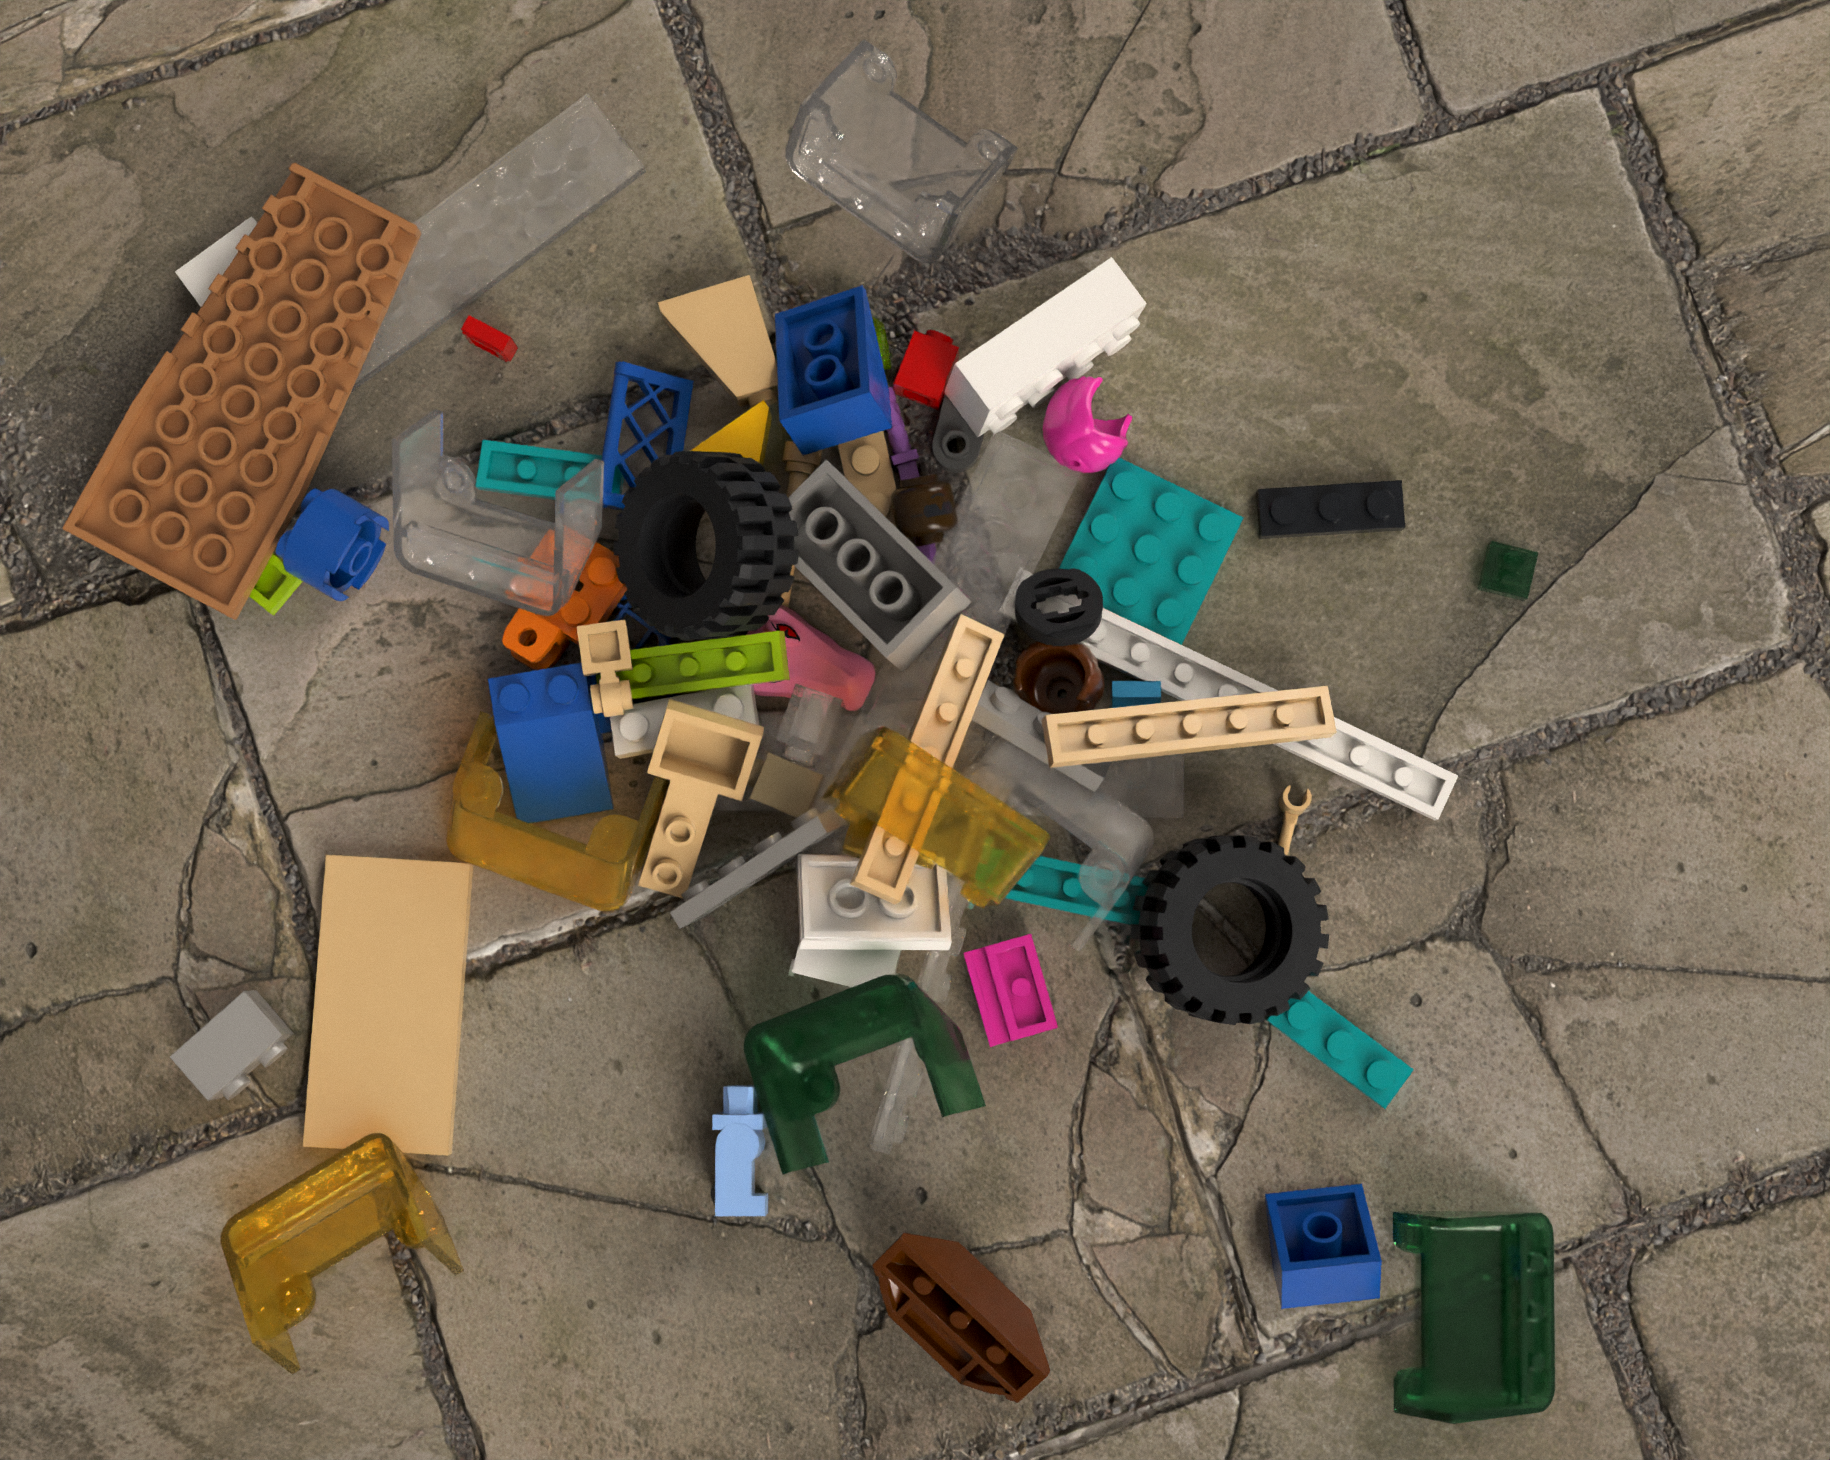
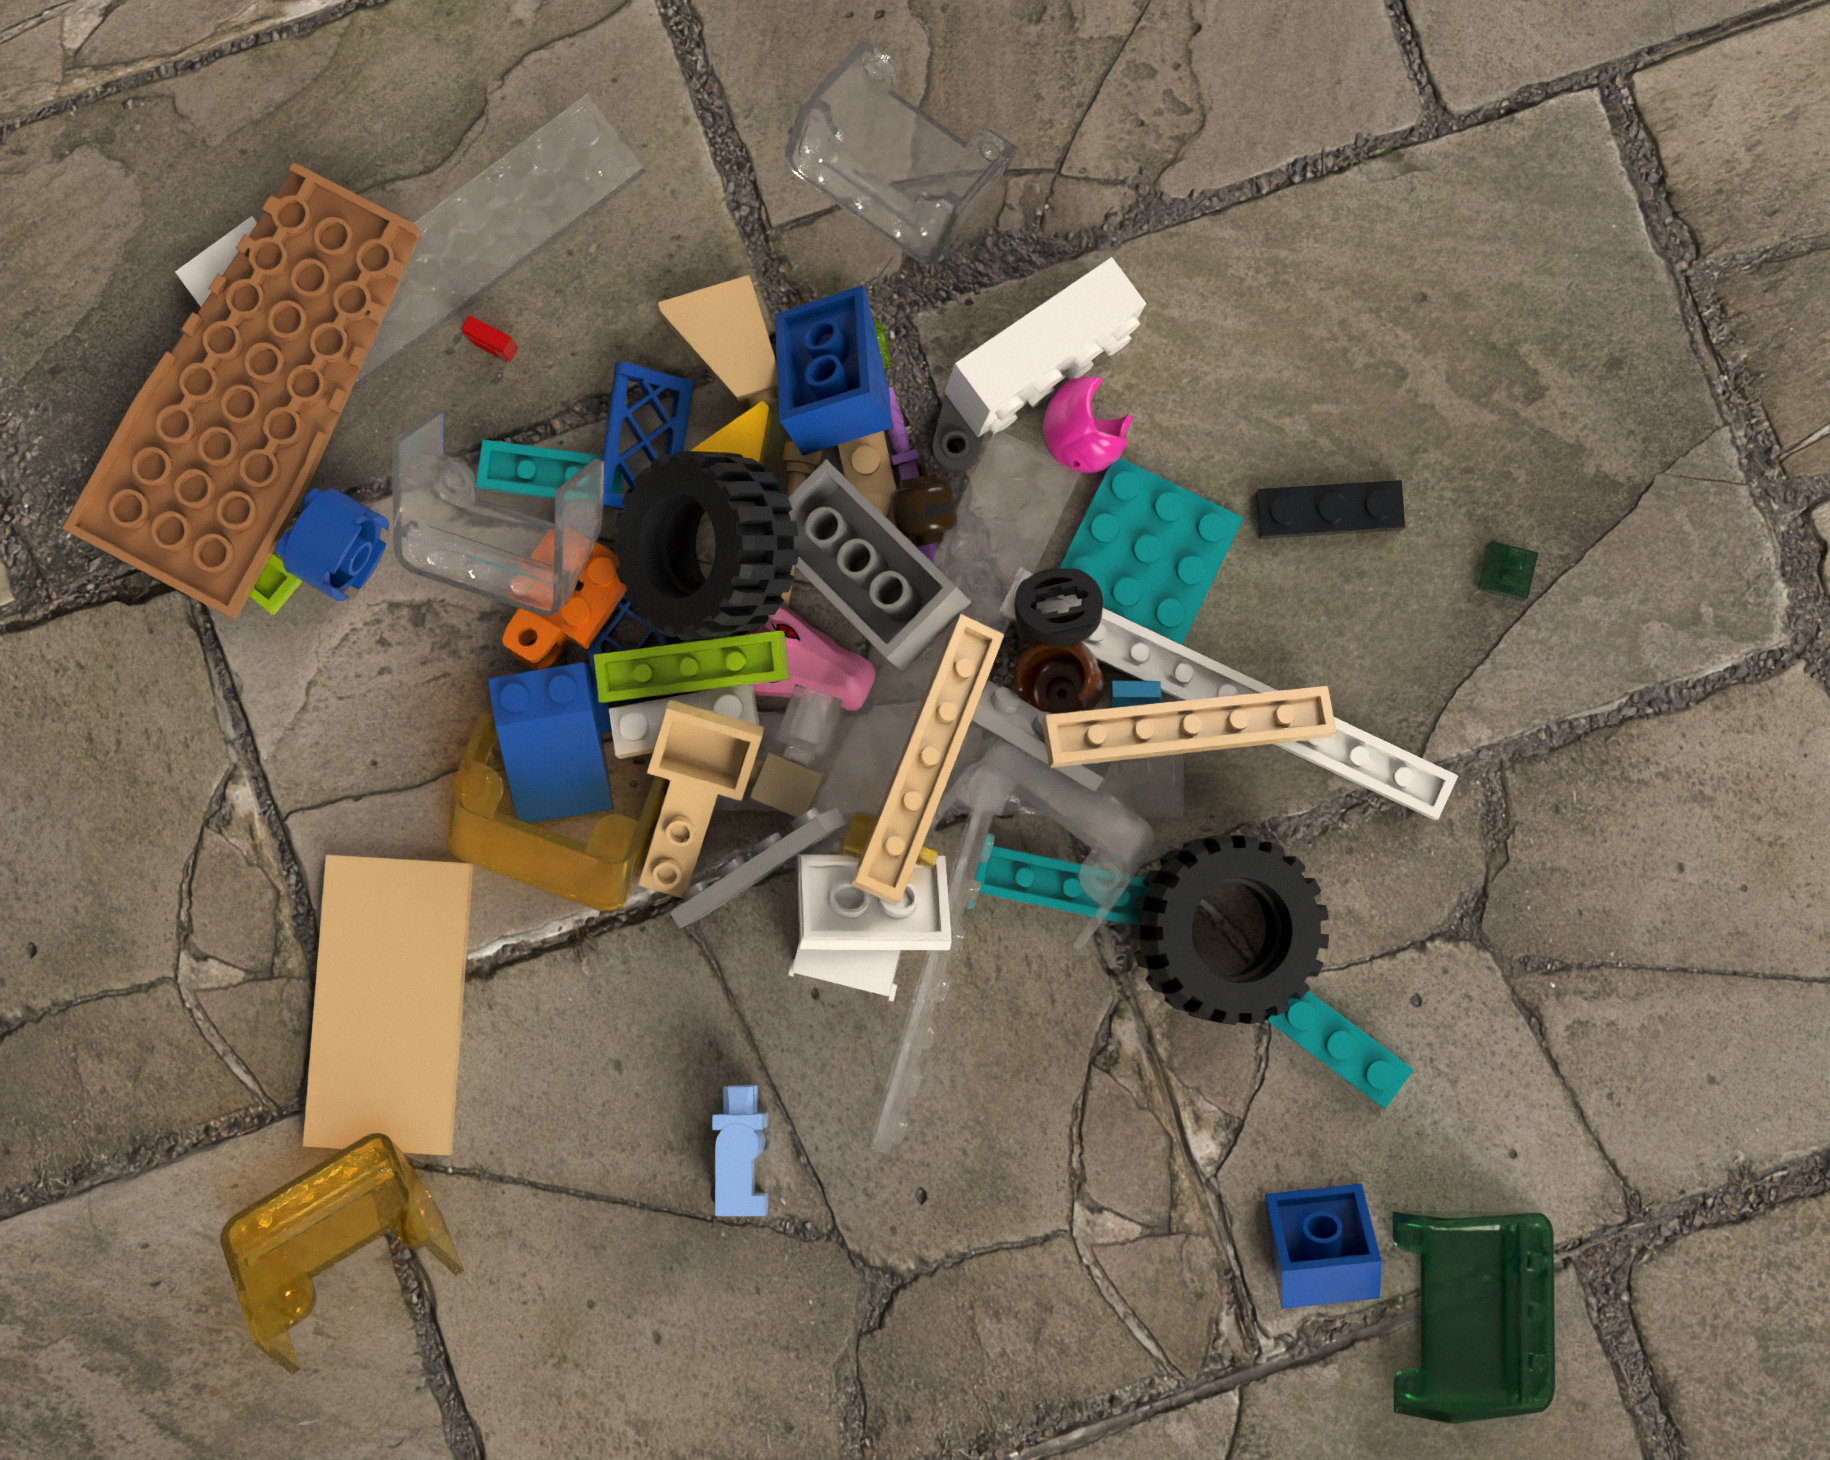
light grey brick [170,990,294,1101] -> none
tan plate [577,620,633,717] -> none
clear green windscreen [744,973,986,1175] -> none
clear yellow windscreen [821,726,1051,909] -> none
reddish brown wedge [872,1233,1050,1403] -> none
red brick [893,330,959,411] -> none
dark pink plate [963,934,1058,1047] -> none
tan hand [1278,785,1312,855] -> none

